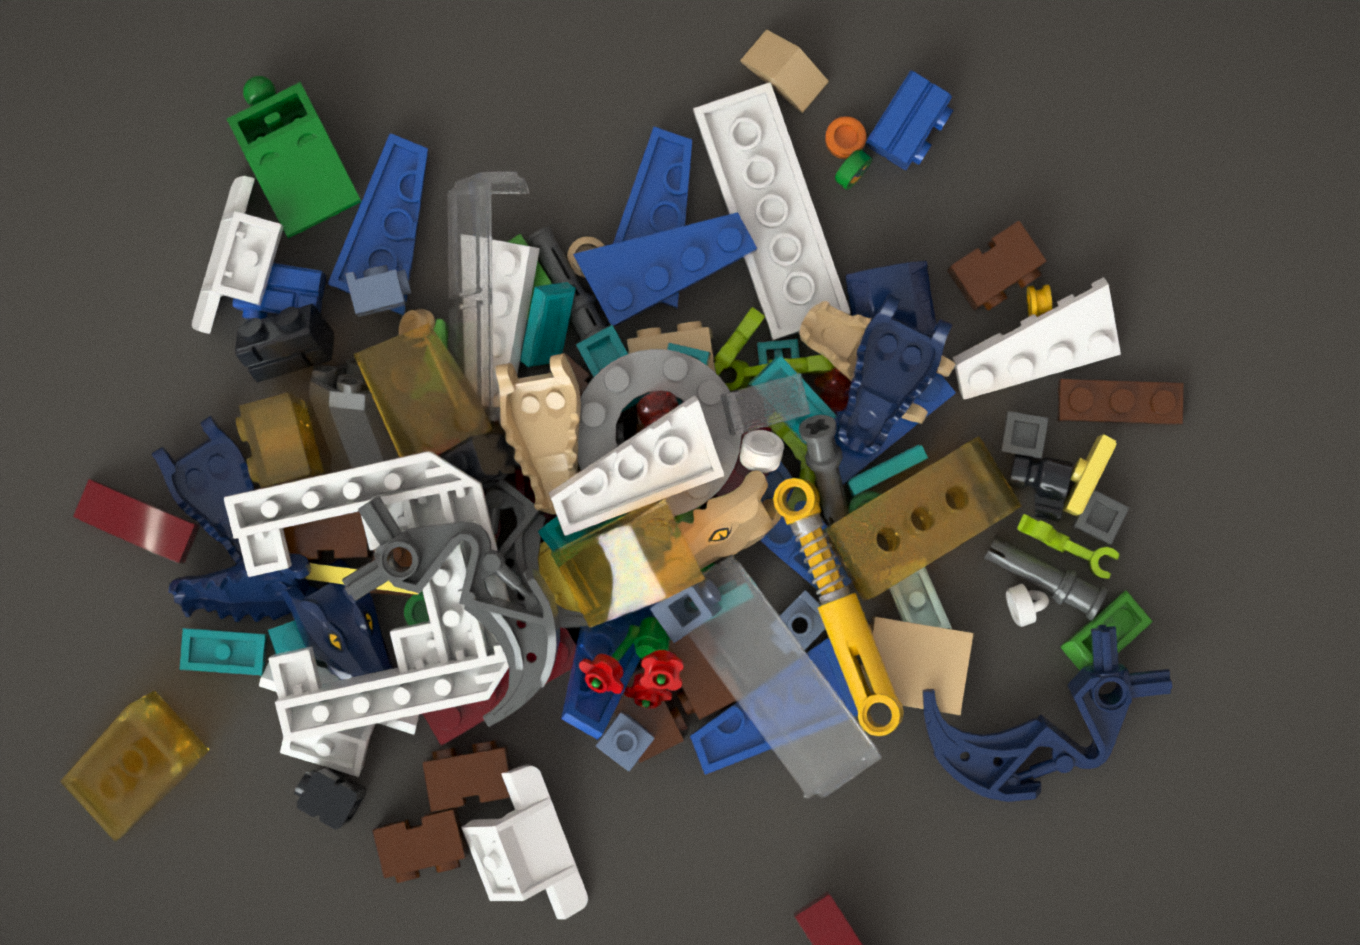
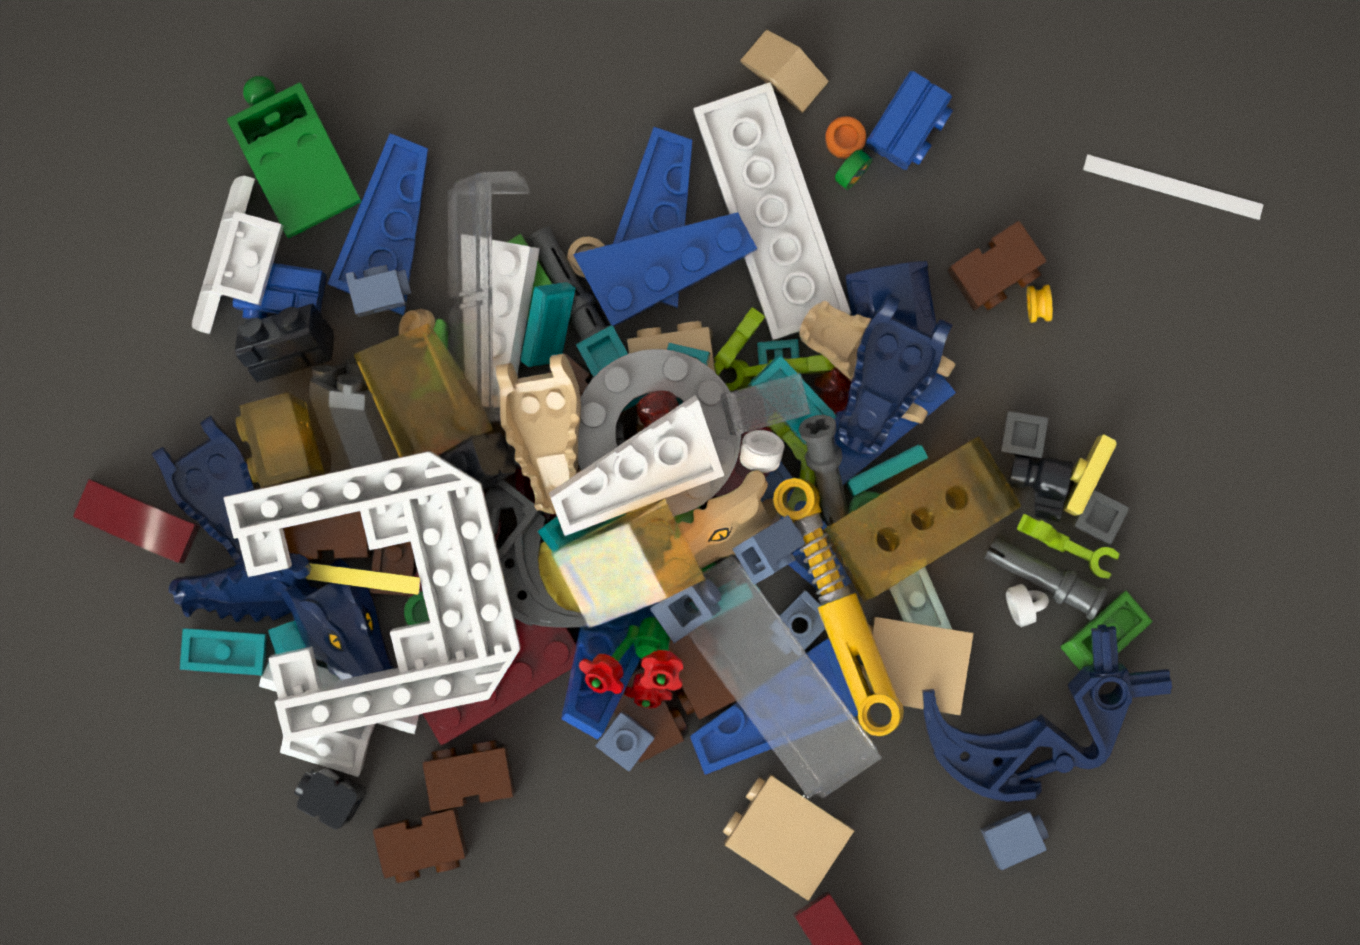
clear yellow slope [60,690,210,842] -> none
dark grey piece [342,496,560,727] -> none
white plate [461,764,588,919] -> none
white wing [953,277,1121,400] -> none
reddish brown plate [1057,379,1184,425] -> none
none -> tan panel [722,773,854,901]
none -> sand blue brick [732,515,806,585]
none -> sand blue brick [980,809,1049,870]
none -> white sticker [1083,154,1264,220]

